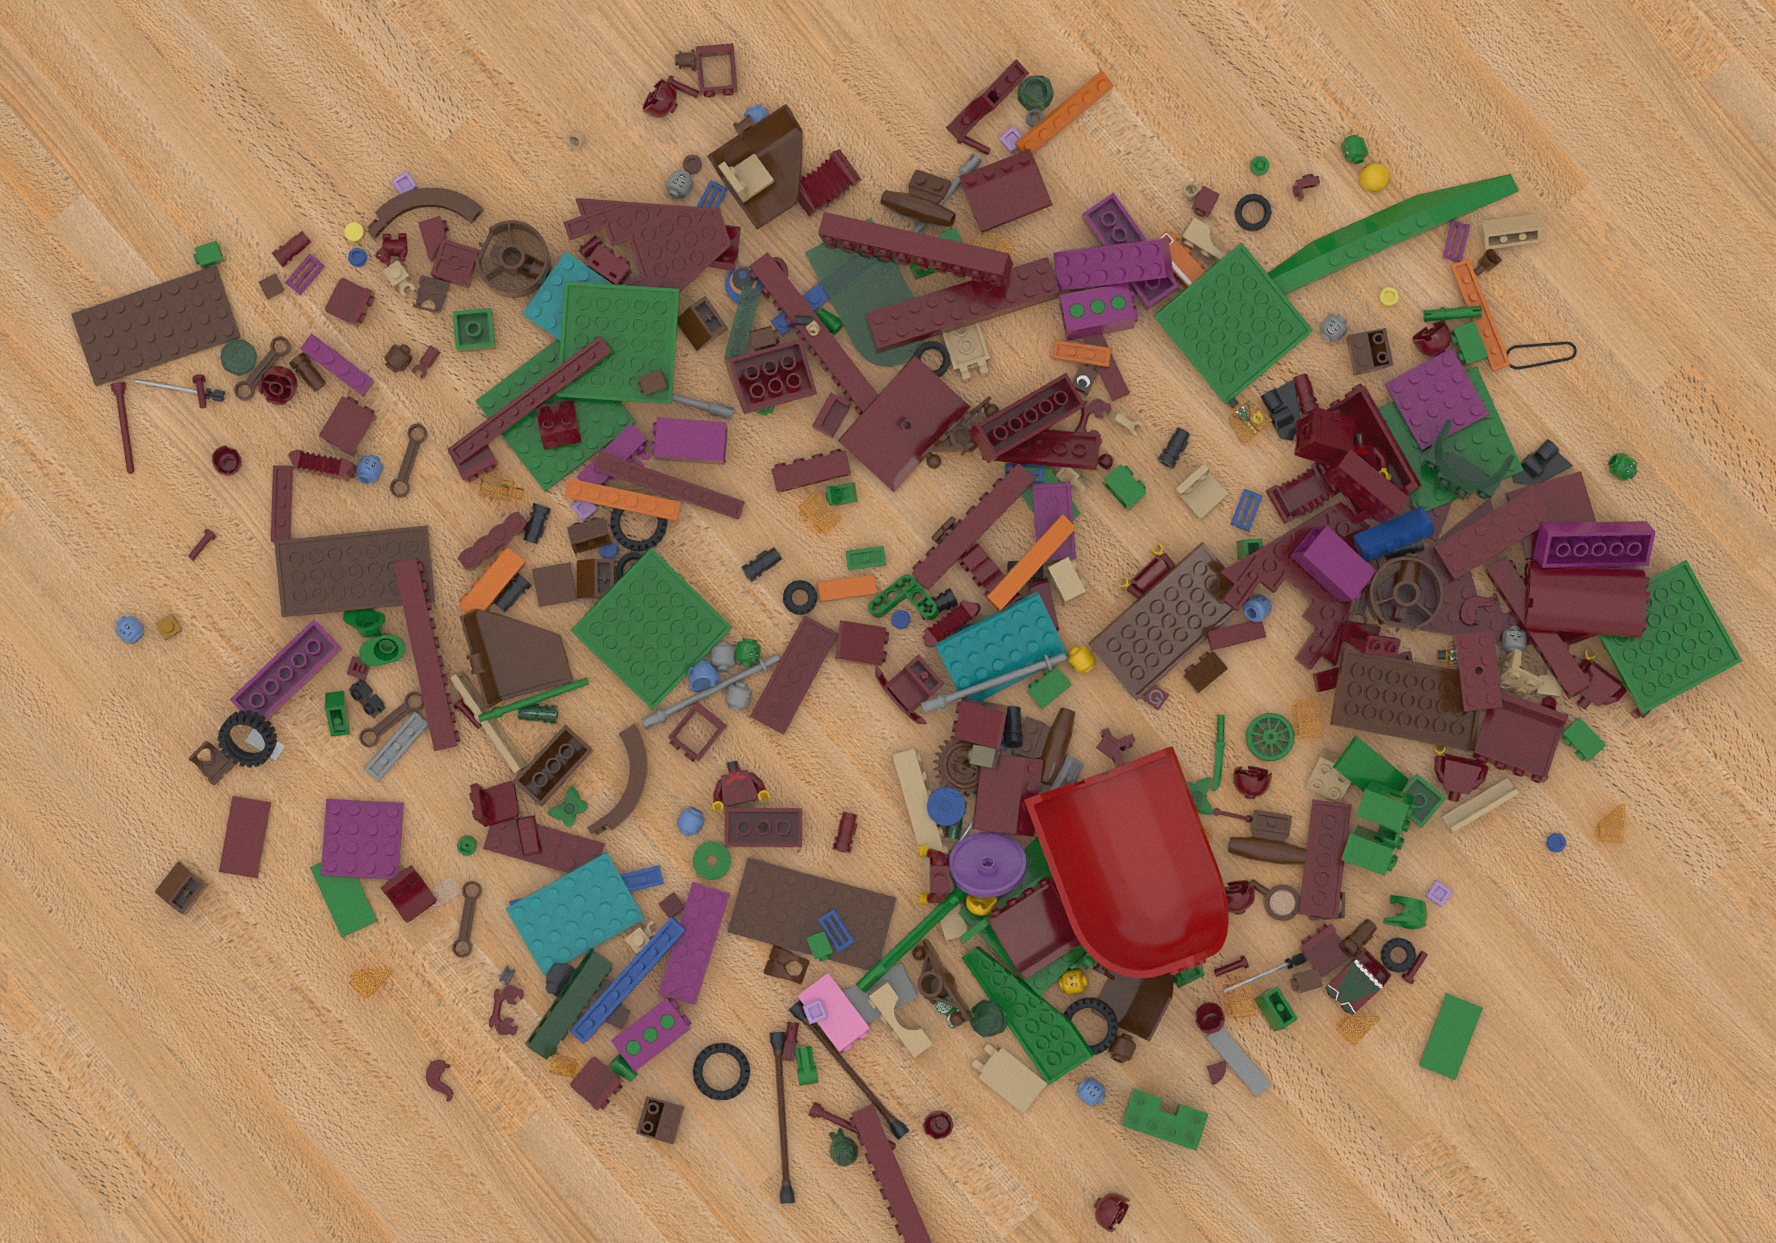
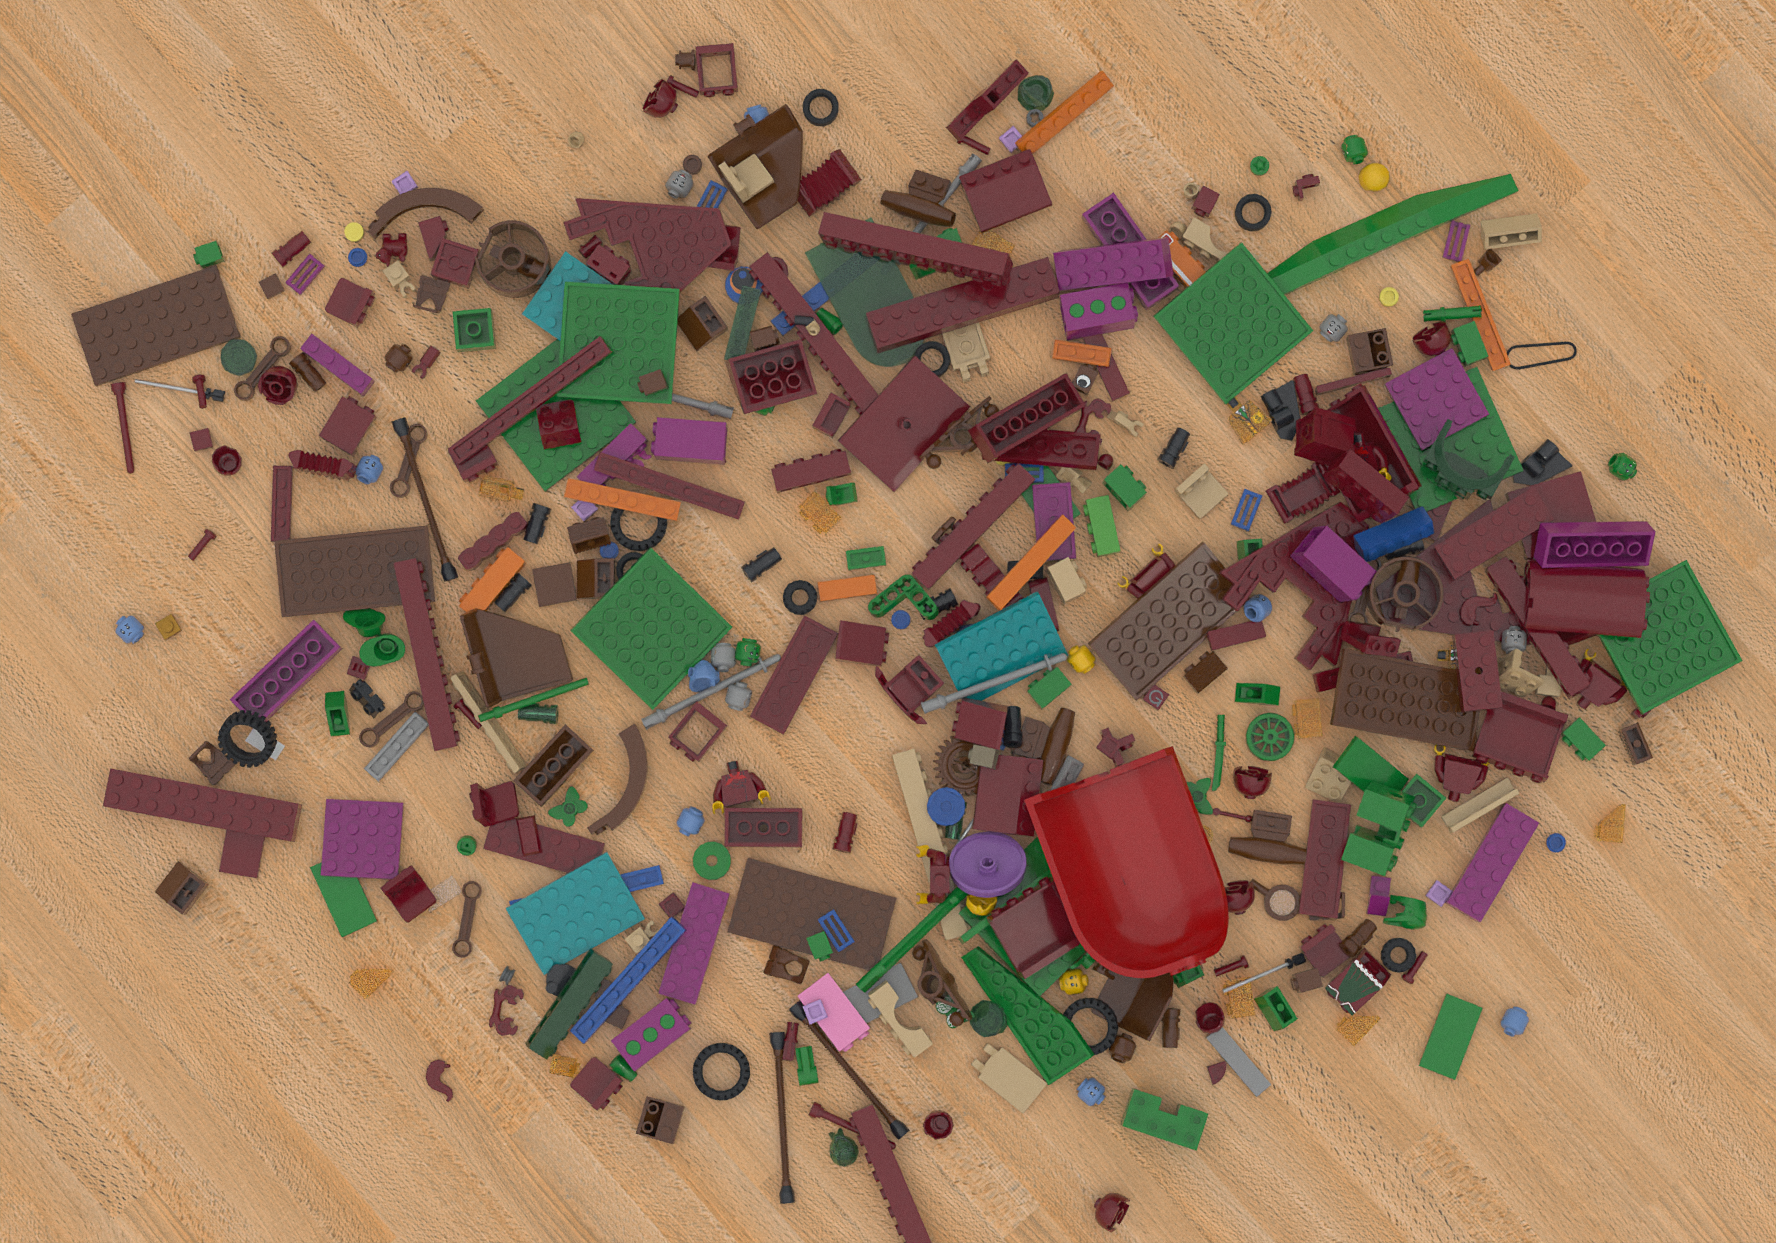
none -> dark red brick [103,768,302,842]
none -> dark red tile [190,428,213,452]
none -> reddish brown hose [392,417,458,582]
none -> black tyre [803,89,839,126]
none -> bright green brick [1083,495,1120,557]
none -> reddish brown axle [1161,1008,1181,1048]
none -> tan hinge [1169,221,1186,238]
none -> green slope [1235,683,1280,706]
none -> dark red tile [1315,367,1392,396]
none -> magenta slope [1366,876,1391,916]
none -> magenta brick [1445,803,1539,923]
none -> medium blue head [1501,1006,1529,1037]
none -> reddish brown brick [1618,723,1653,765]

